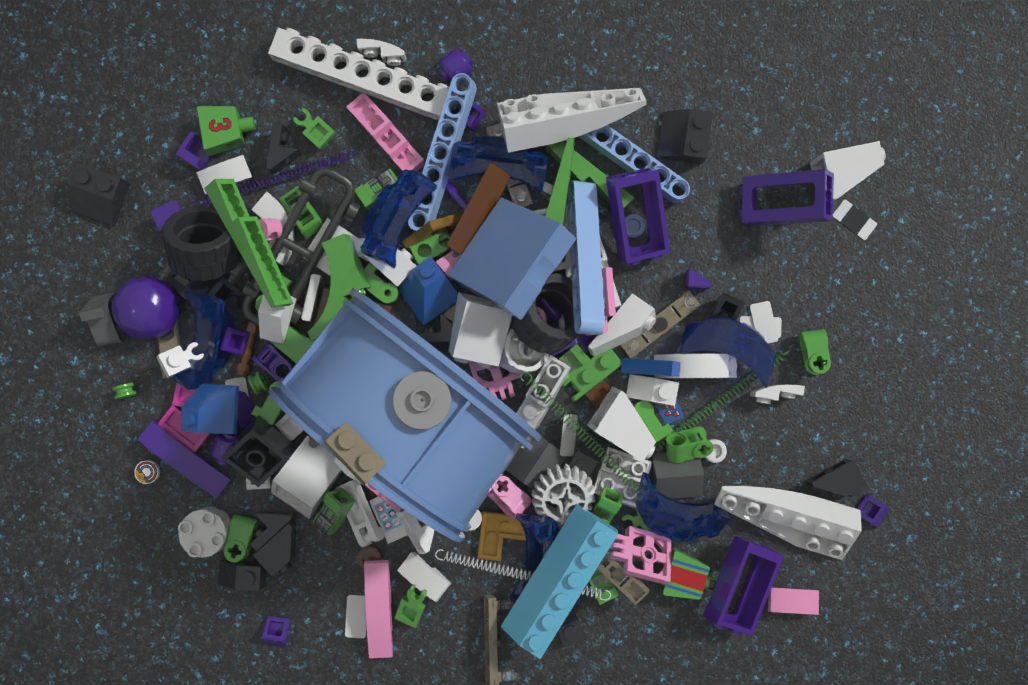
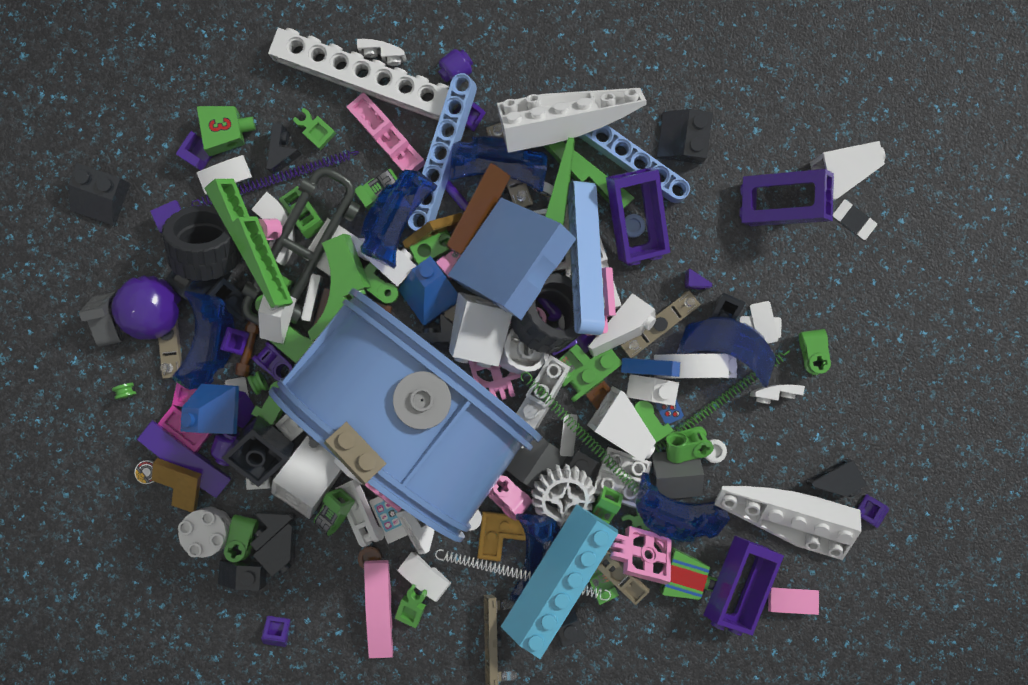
white plate [156,343,204,378] -> none
white sticker [345,595,367,638] -> none
none -> pearl gold tile [151,458,201,513]

